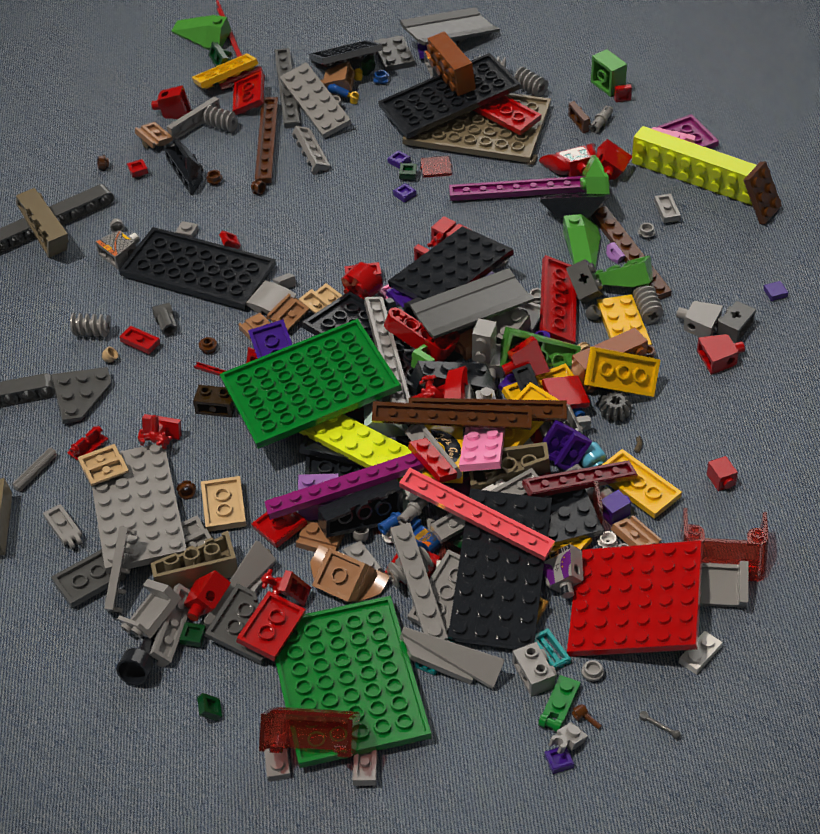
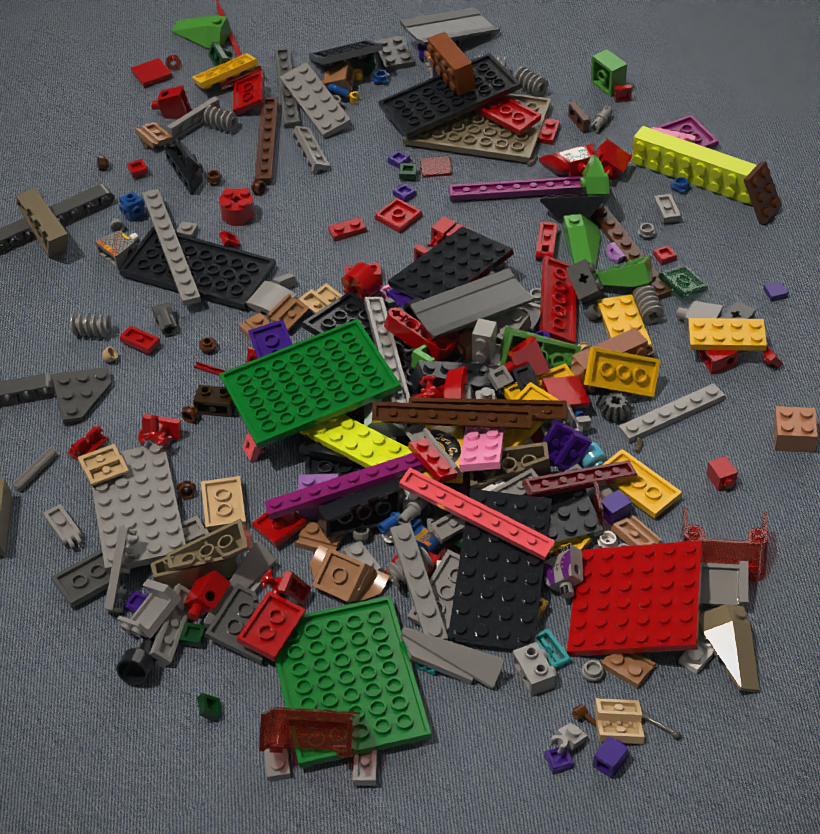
green plate [538,675,581,732] -> none
none -> blue brick [119,191,145,222]
none -> dark purple tile [123,590,148,614]
none -> red tile [131,58,172,88]
none -> light grey plate [142,189,201,306]
none -> clear red plate [165,55,181,70]
none -> dark tan wedge [166,519,255,571]
none -> reddish brown plate [181,405,199,423]
none -> red brick [219,188,255,226]
none -> coral tile [243,434,265,461]
none -> red plate [328,217,366,242]
none -> red tile [374,198,422,233]
none -> light grey plate [487,365,514,391]
none -> red plate [535,222,558,260]
none -> red plate [537,118,560,145]
none -> dark purple brick [593,736,628,779]
none -> tan slope [595,698,645,744]
none -> medium nougat plate [601,653,655,689]
none -> light grey plate [618,383,725,443]
none -> red tile [653,245,677,265]
none -> clear green tile [658,265,708,298]
none -> blue plate [670,177,691,193]
none -> yellow plate [688,318,767,351]
none -> dark tan wedge [699,604,759,693]
none -> red plate [762,345,783,368]
none -> nougat brick [773,406,818,453]

